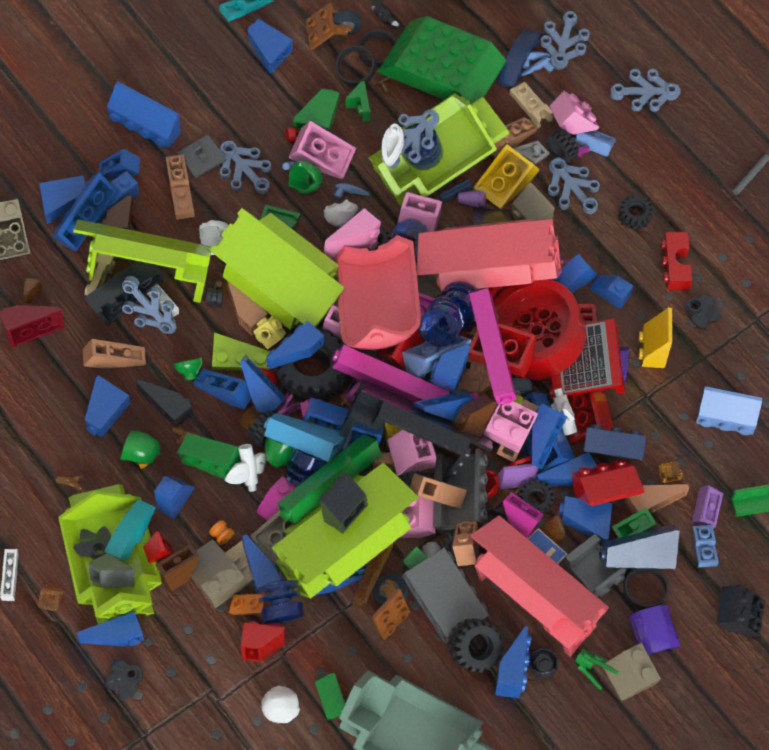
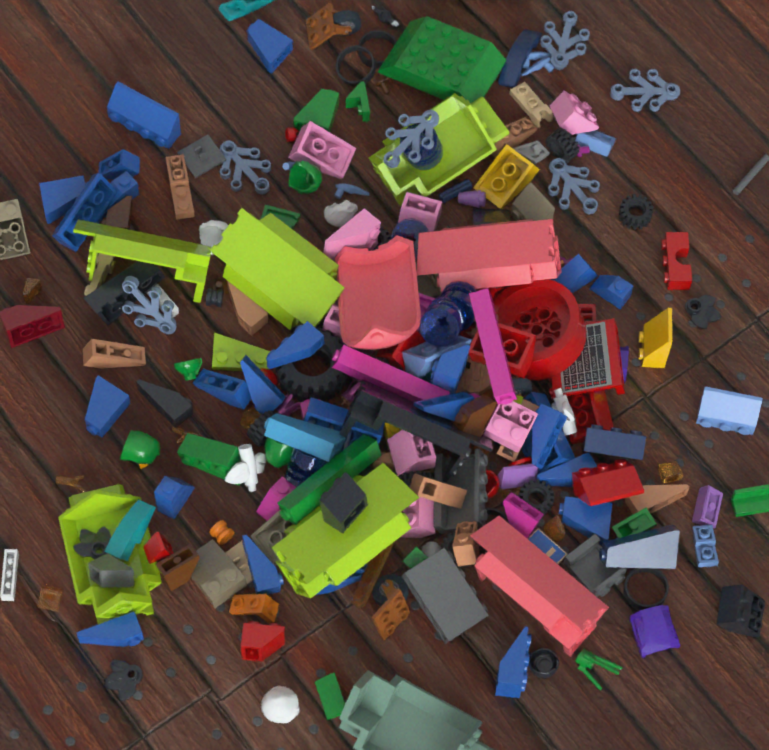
light yellow brick [253,315,286,349] -> none
clear blue wheel [256,580,305,624] -> none
white arm [381,124,404,167] -> none
black tyre [447,618,504,672] -> none
dark tan slope [603,643,661,702] -> none

